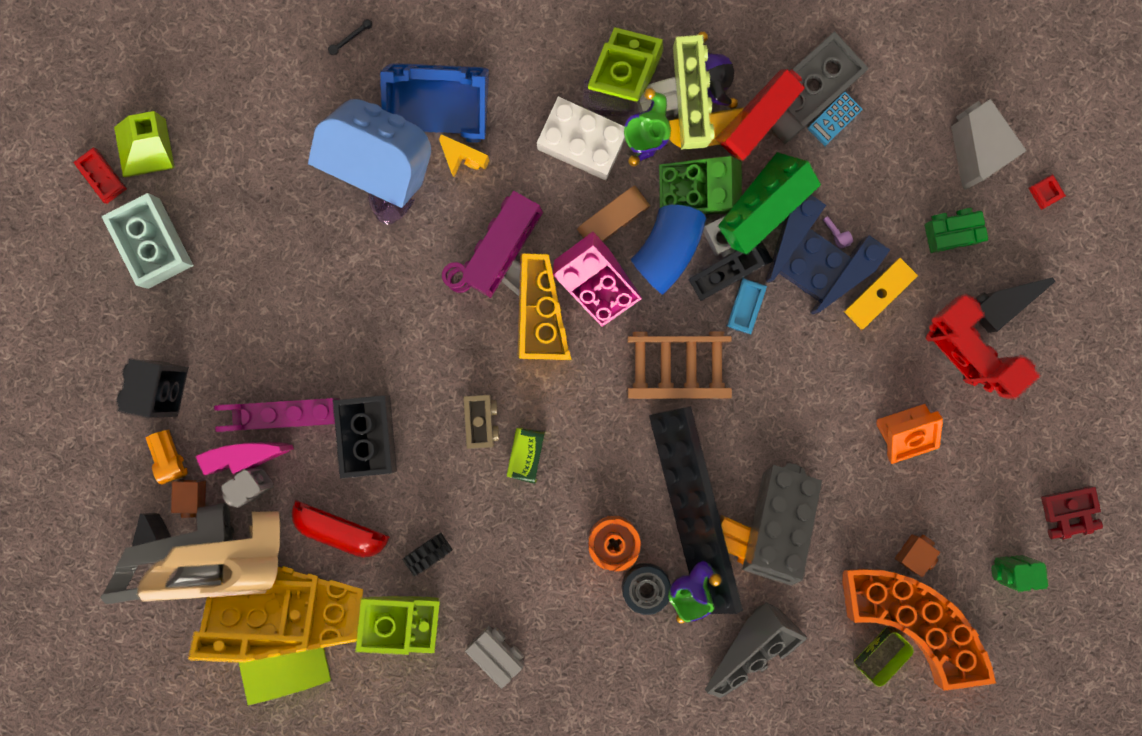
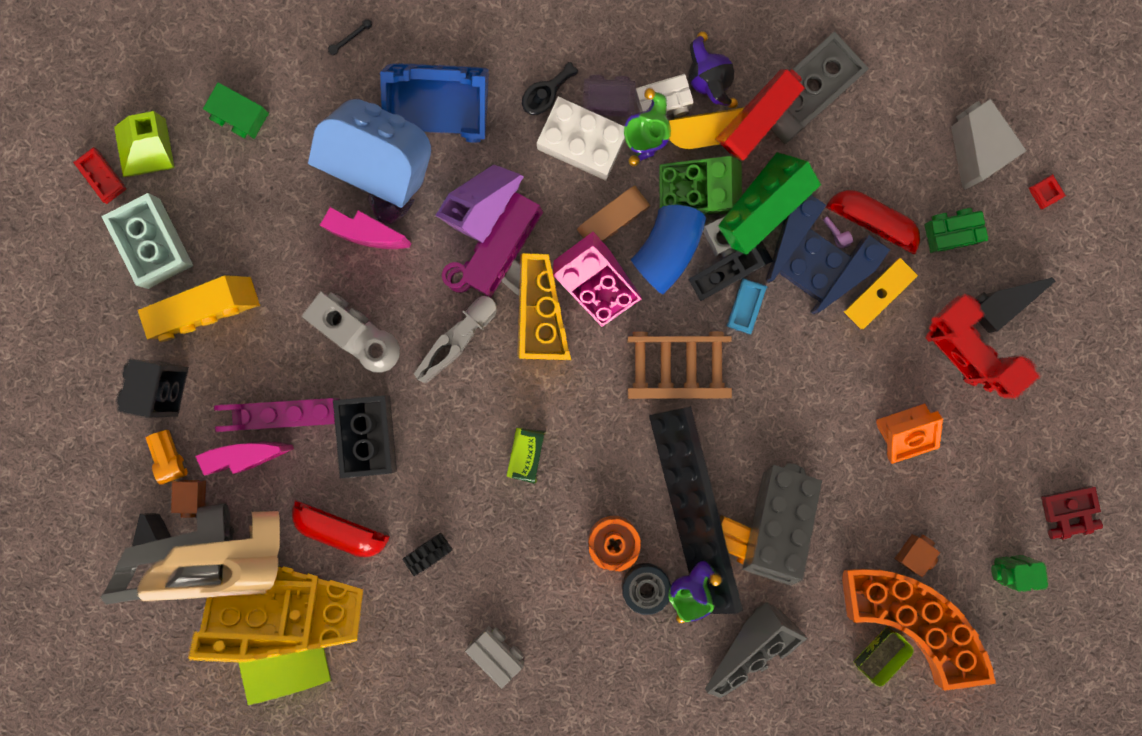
light grey brick [221,466,274,507] -> none
lime slope [356,596,440,655] -> none
yellow slope [439,134,490,177] -> none
dark tan brick [464,395,499,449] -> none
lime slope [588,27,663,102] -> none
yellowish green brick [673,35,714,150] -> none
tile [807,92,863,146] -> none
none -> yellow wedge [138,275,260,342]
none -> green brick [203,82,269,139]
none -> light grey brick [301,292,400,373]
none -> dark pink slope [320,207,412,249]
none -> light grey arm [414,296,497,383]
none -> medium lavender slope [435,165,524,243]
none -> black piece [521,62,578,115]
none -> red brick [825,190,920,255]

